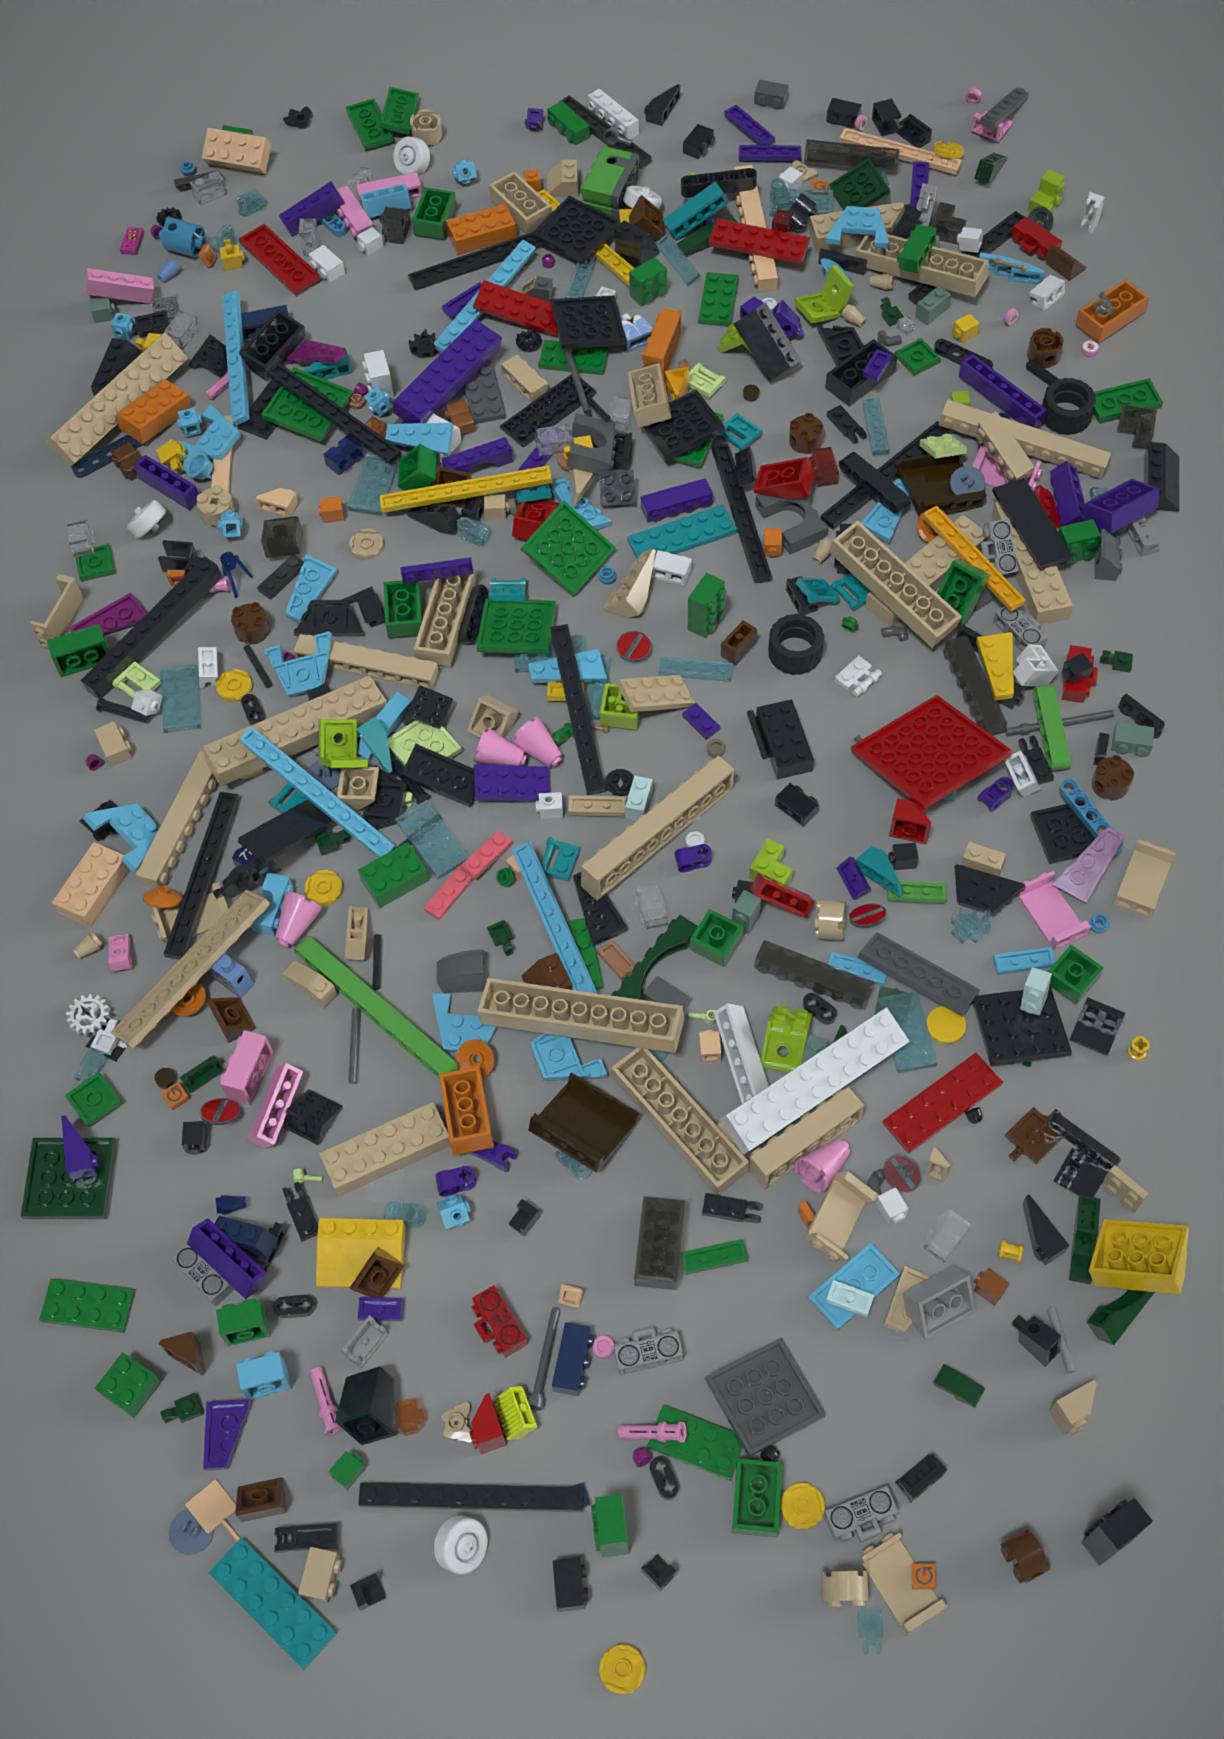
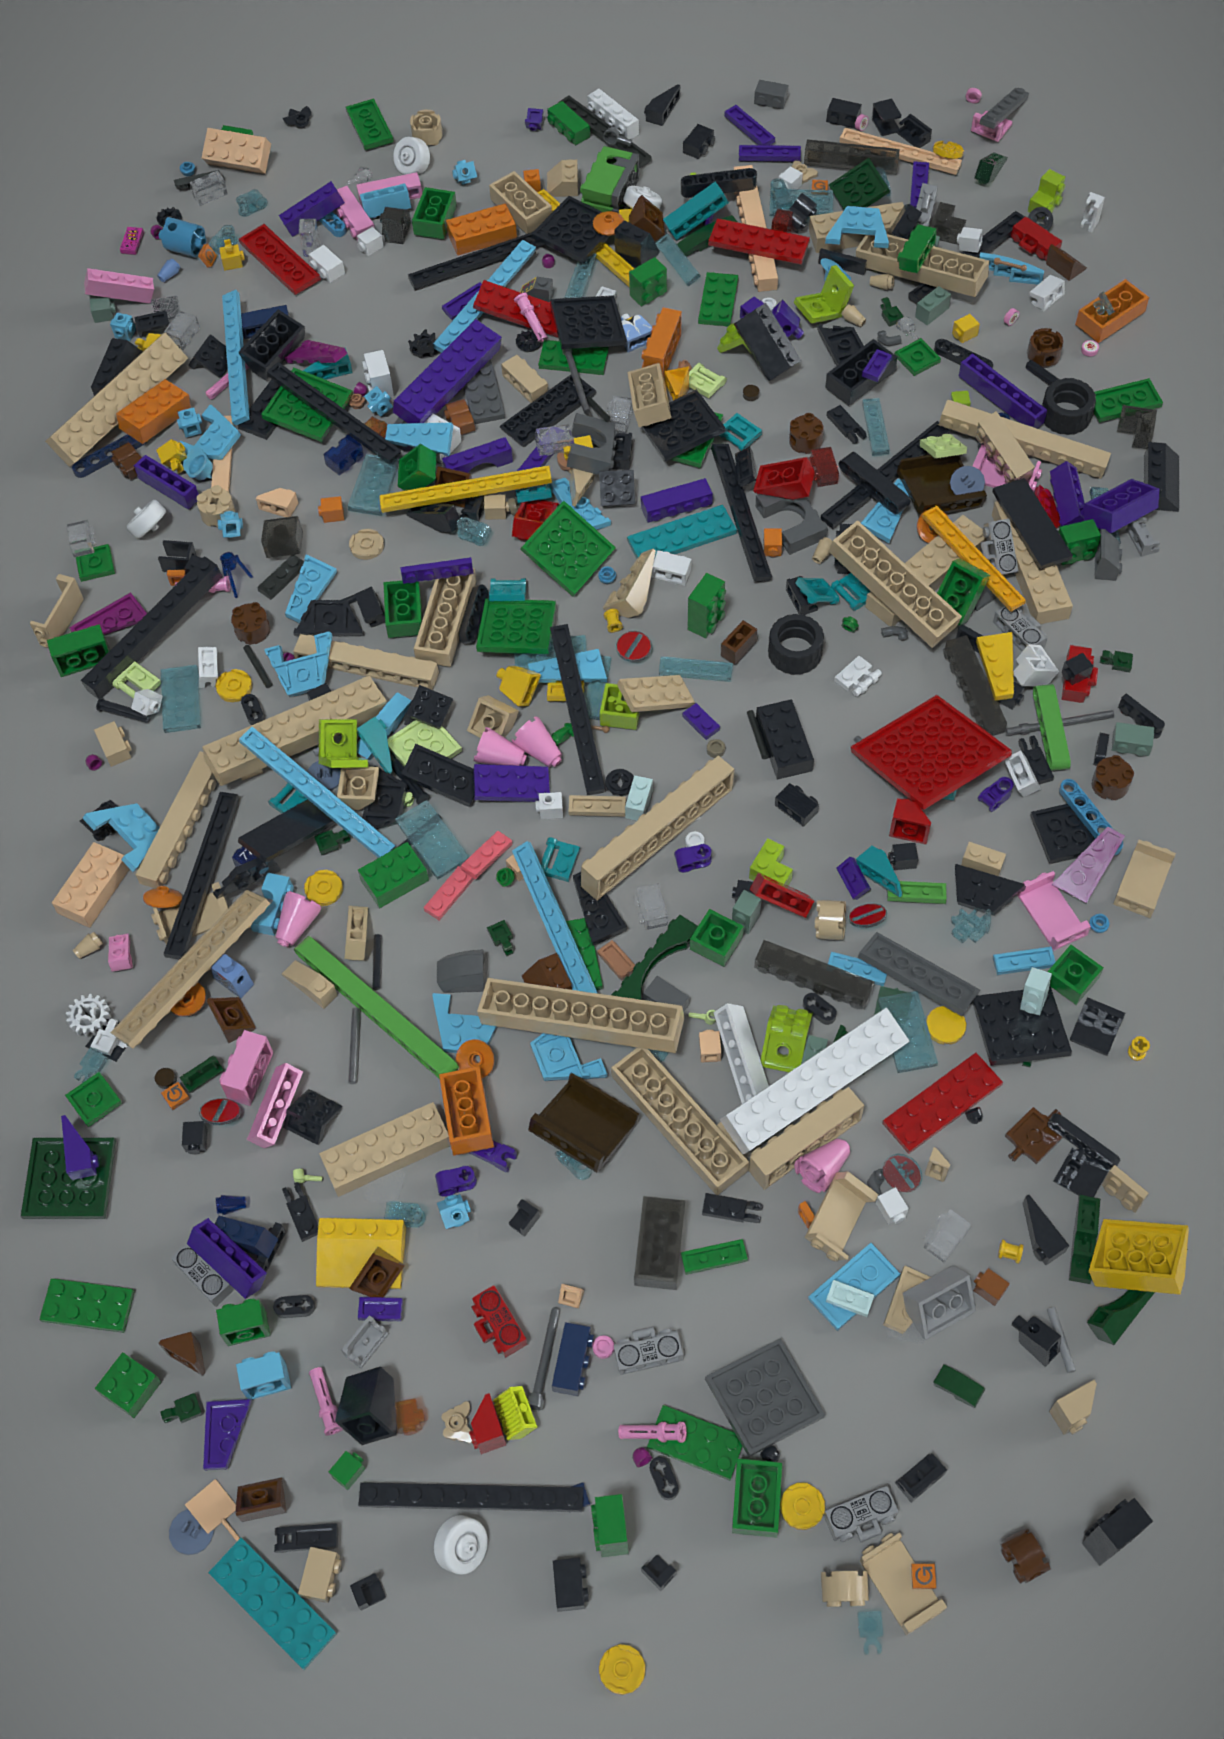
green plate [380,86,419,135] -> none
none -> yellow torso [496,666,541,706]
none -> bright pink pin [514,293,548,342]
none -> orange dish [593,211,624,236]
none -> yellow bush [603,609,623,633]

